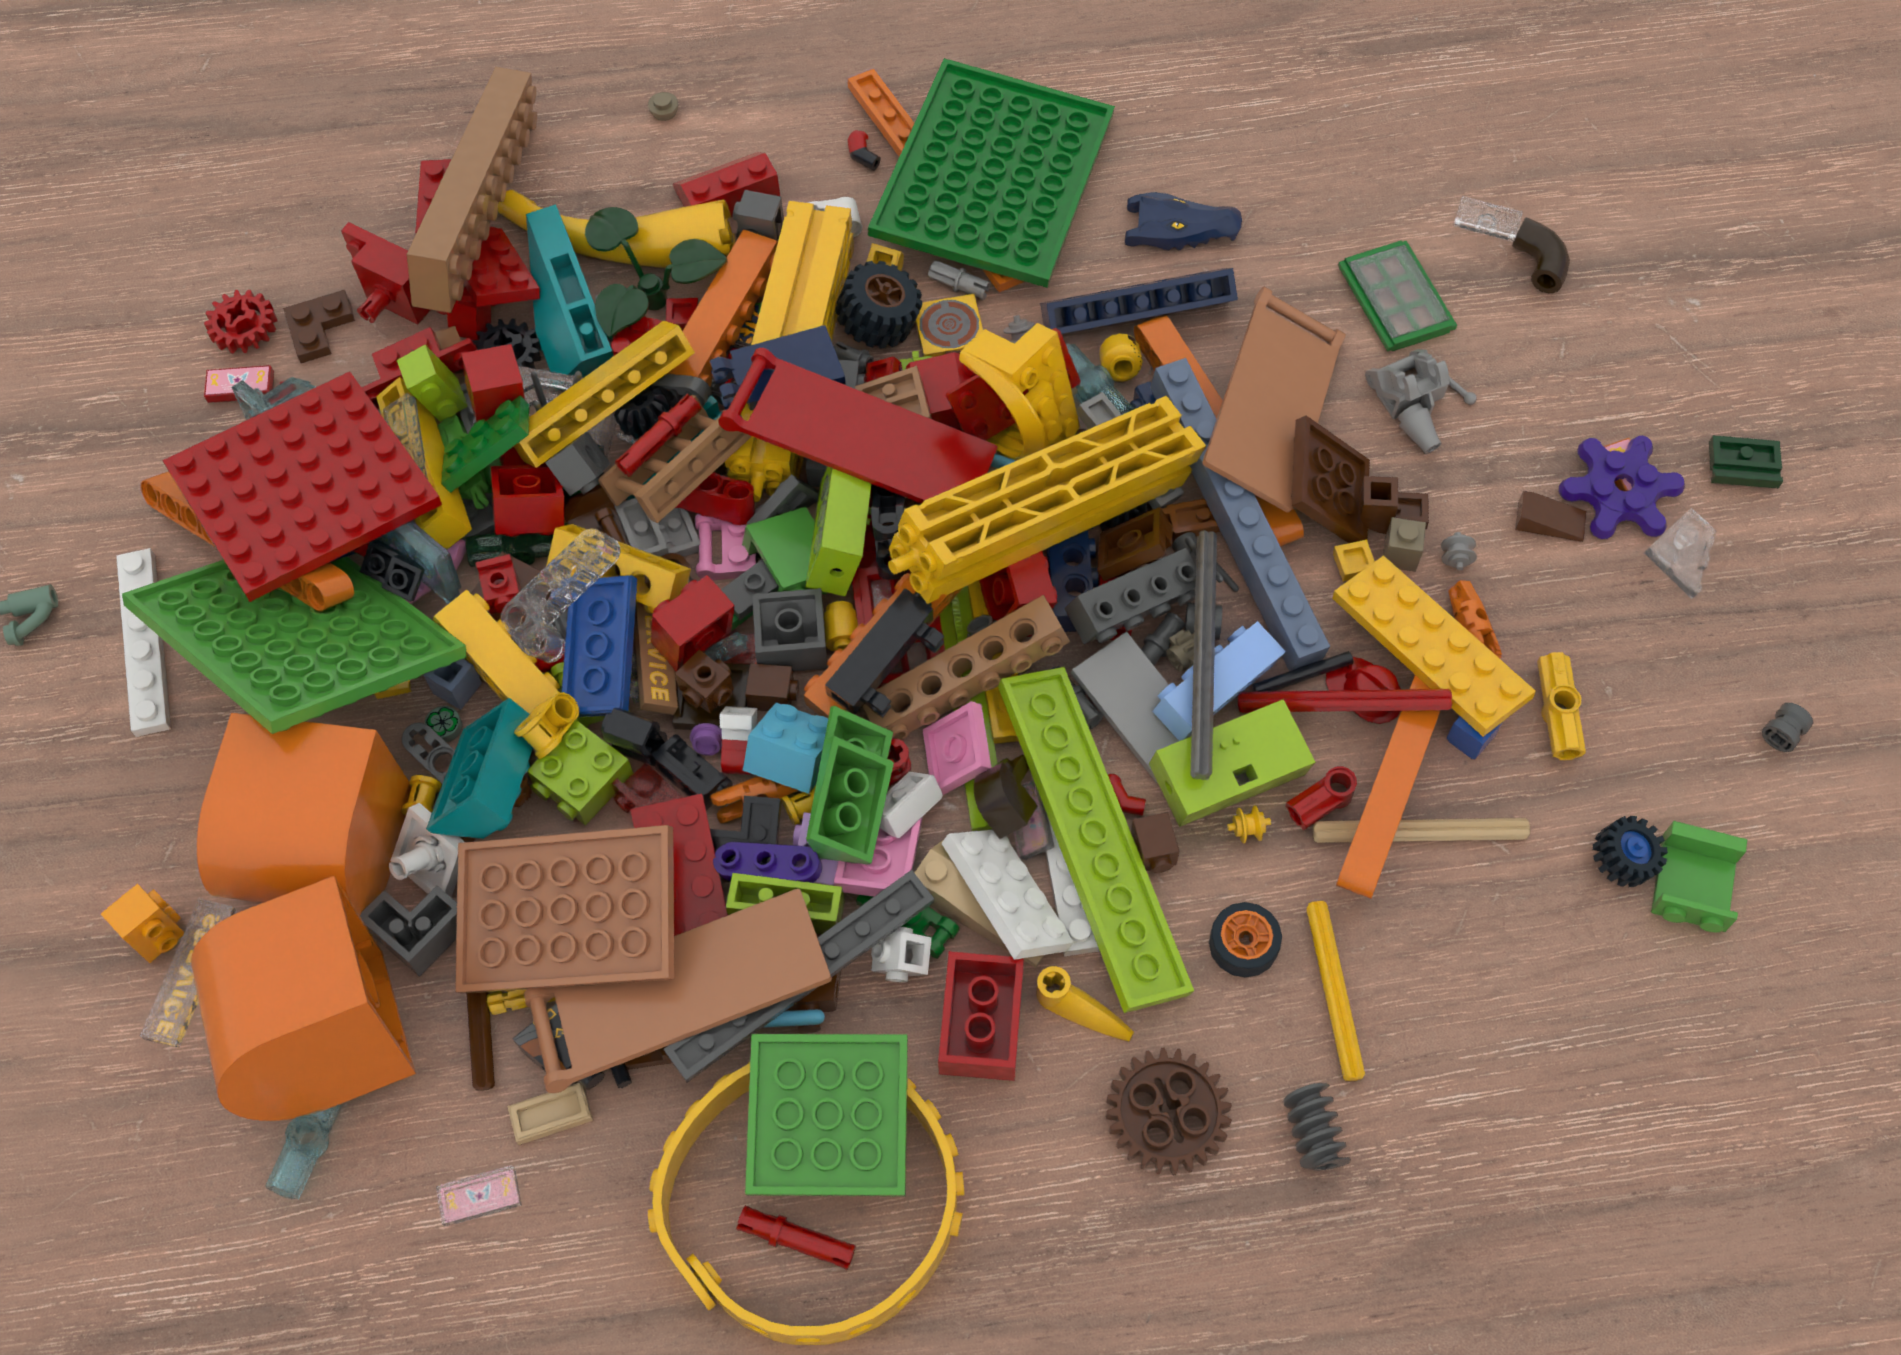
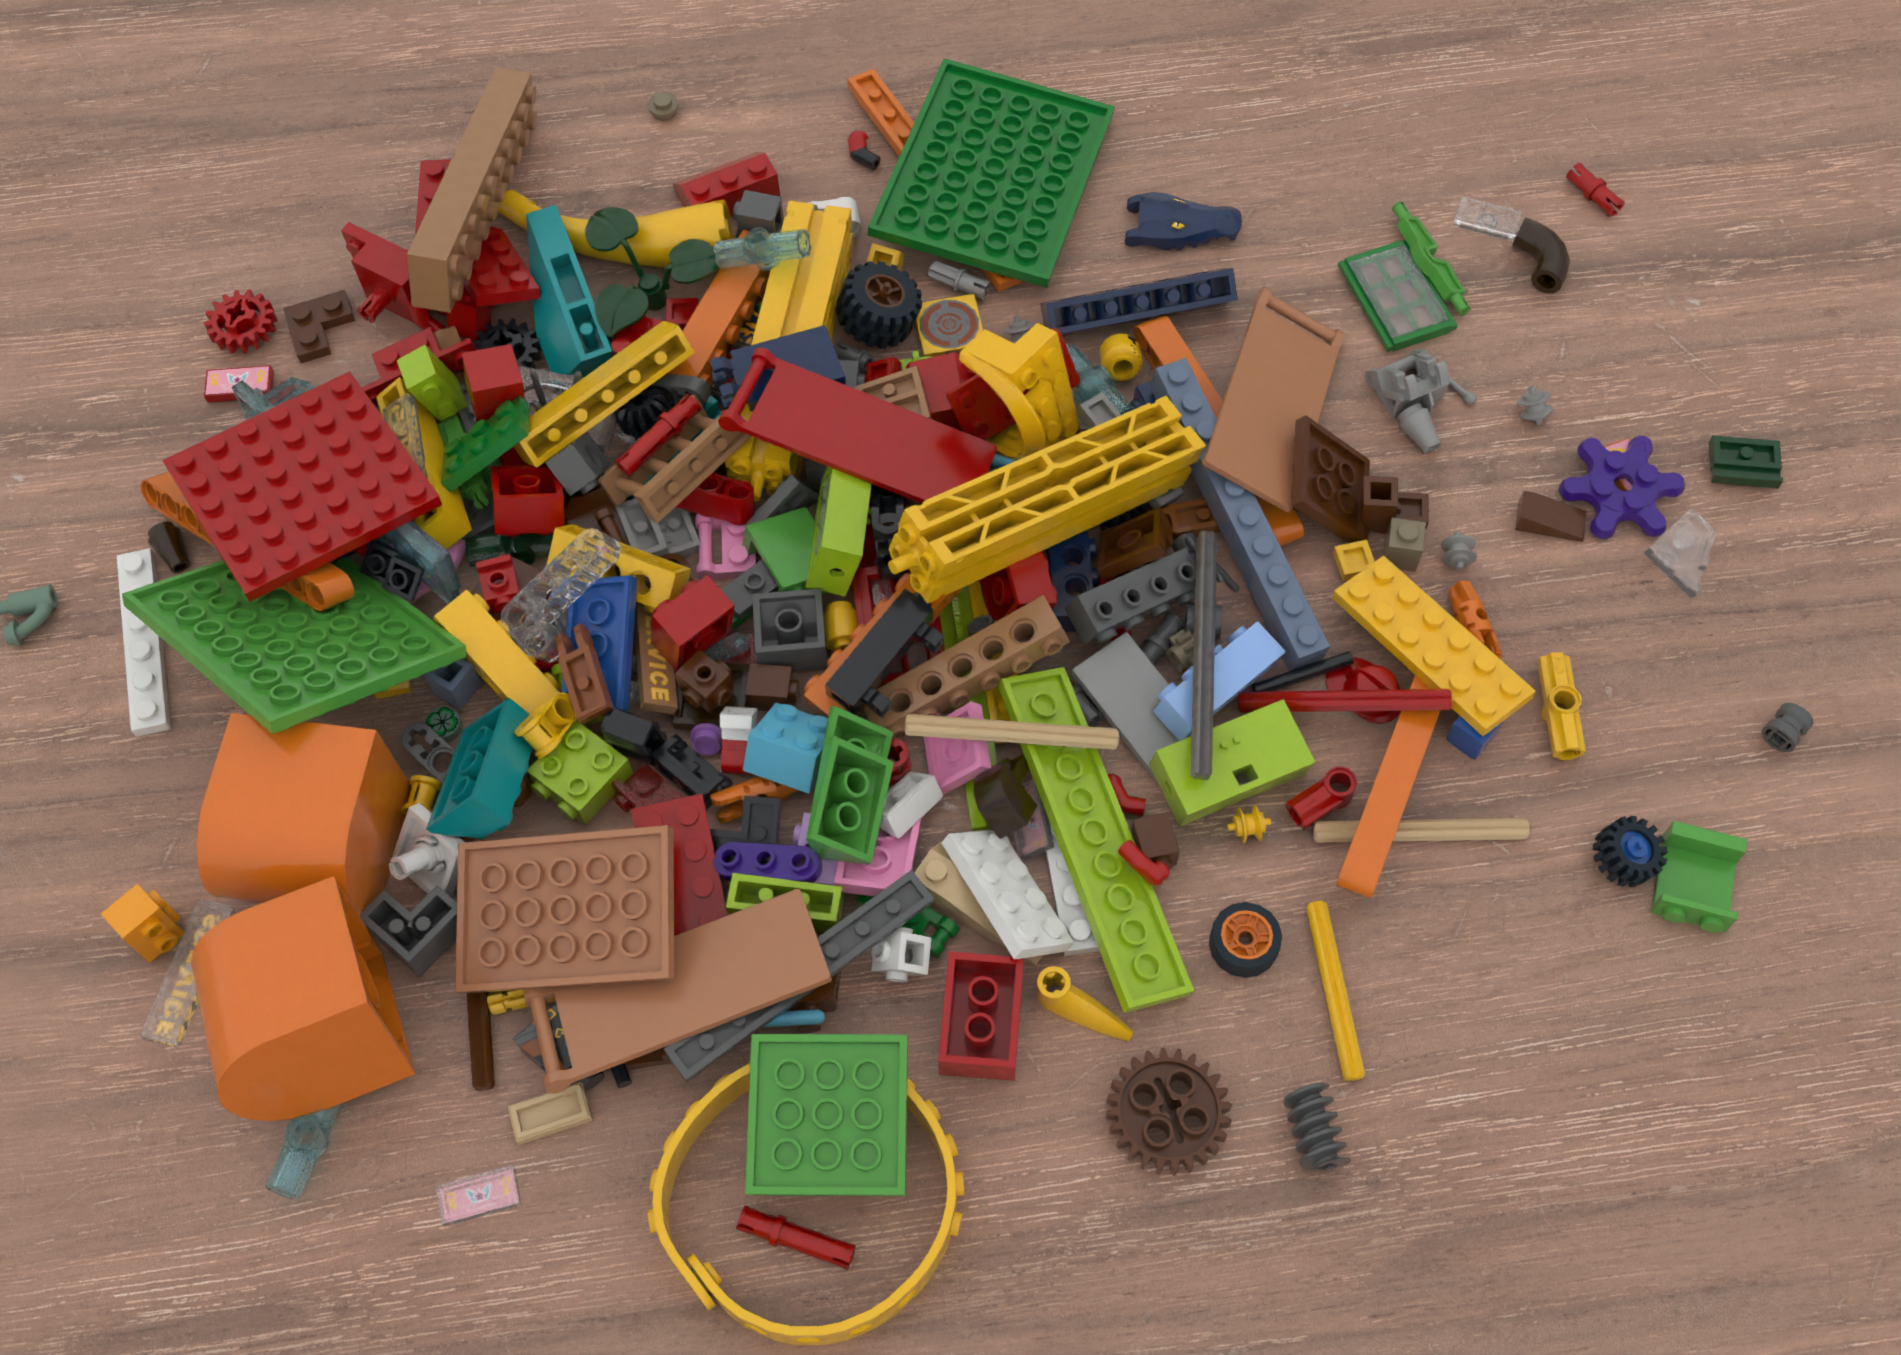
yellow bush [781,785,816,827] -> none
none -> dark brown cone [148,521,191,573]
none -> red arm [408,299,445,332]
none -> dark orange hinge [555,623,614,724]
none -> clear light blue piece [714,227,811,271]
none -> tan axle [904,714,1119,750]
none -> red arm [1118,840,1170,886]
none -> bright green piece [1392,202,1471,316]
none -> light grey wheel [1517,386,1554,425]
none -> red pin [1566,162,1625,217]

